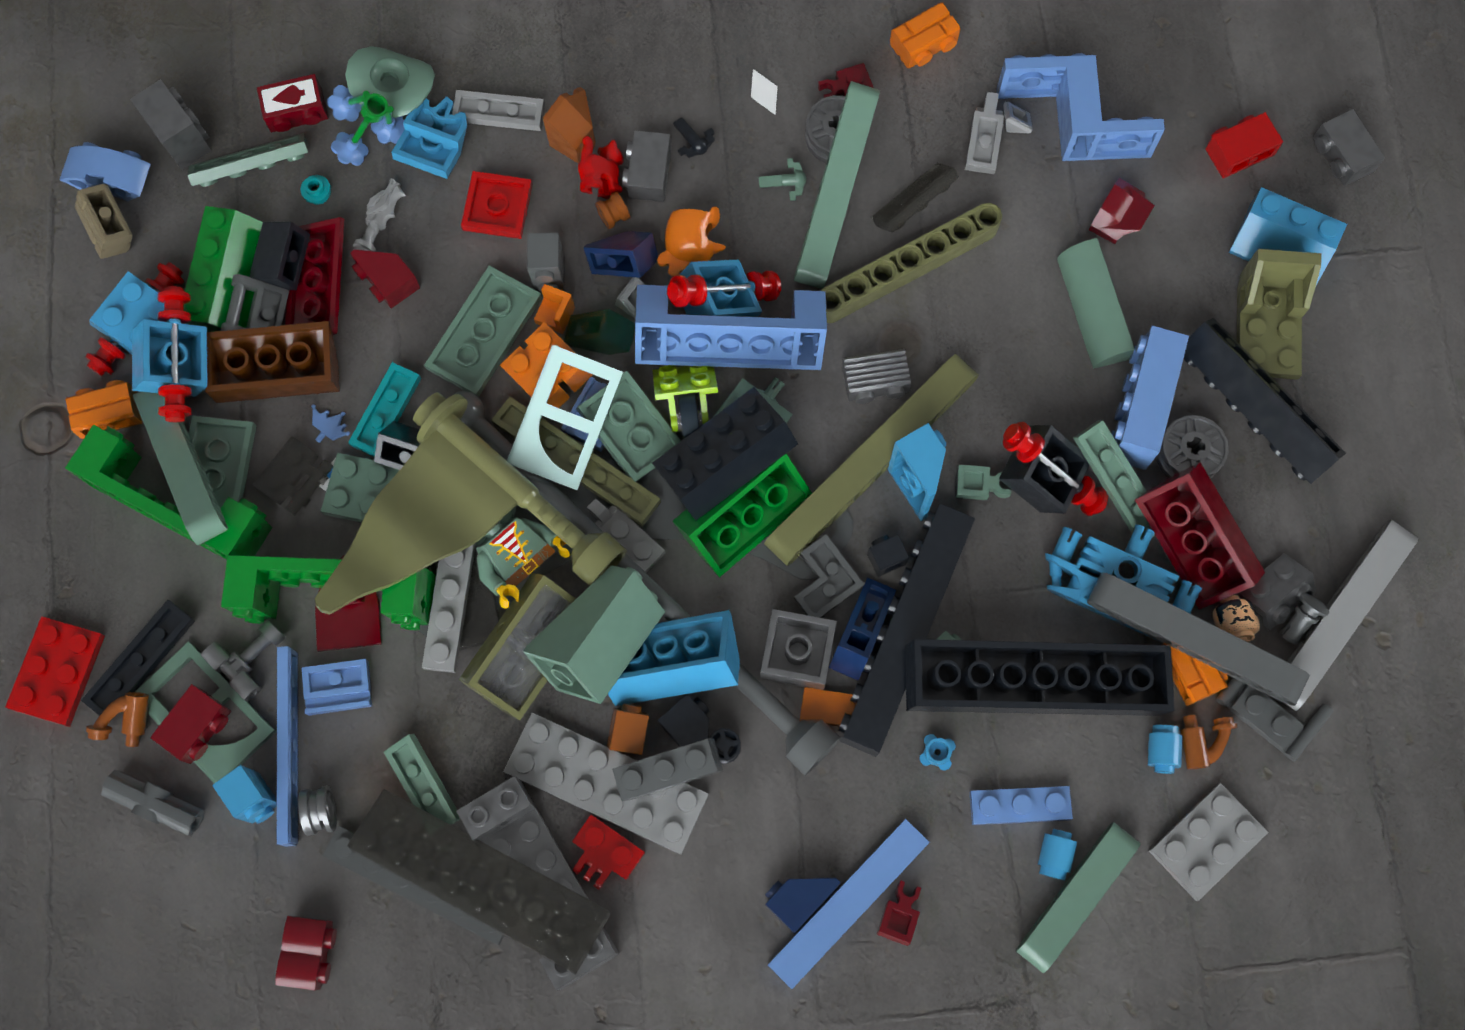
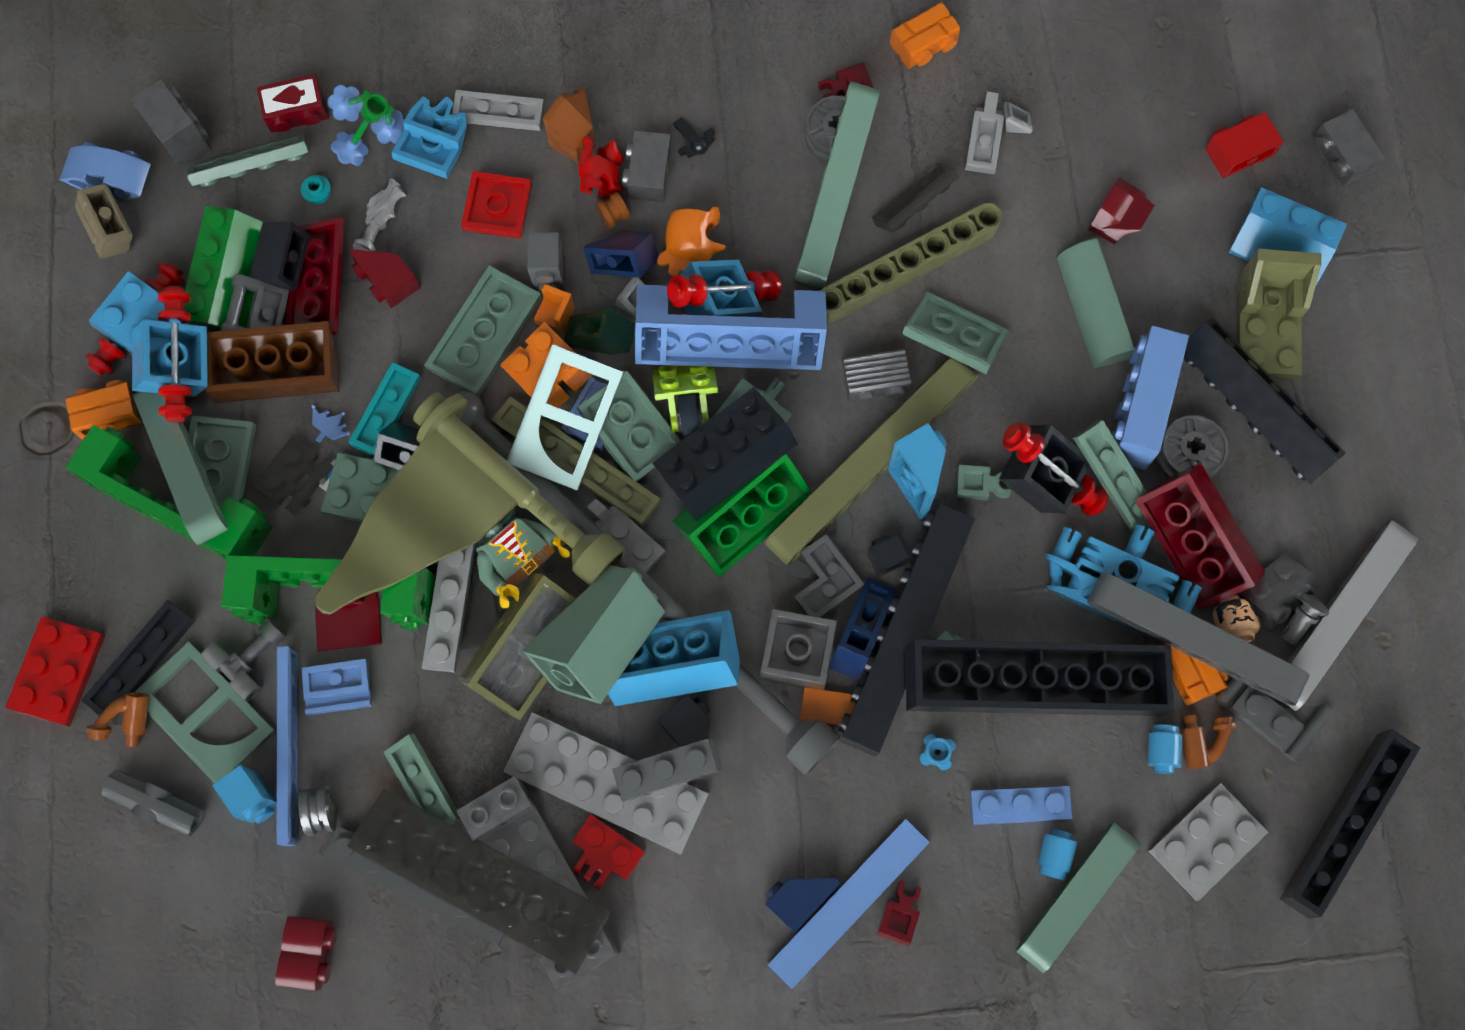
dark red brick [150,684,231,764] -> none
sand green hat [345,46,435,118] -> none
dark orange brick [607,703,649,755] -> none
black wheel [709,728,741,764] -> none
white sticker [751,69,778,114] -> none
sand green piece [759,158,807,201] -> none
medium blue bracket [997,53,1165,161] -> none
none -> sand green tile [902,291,1009,374]
none -> black brick [1280,729,1421,918]

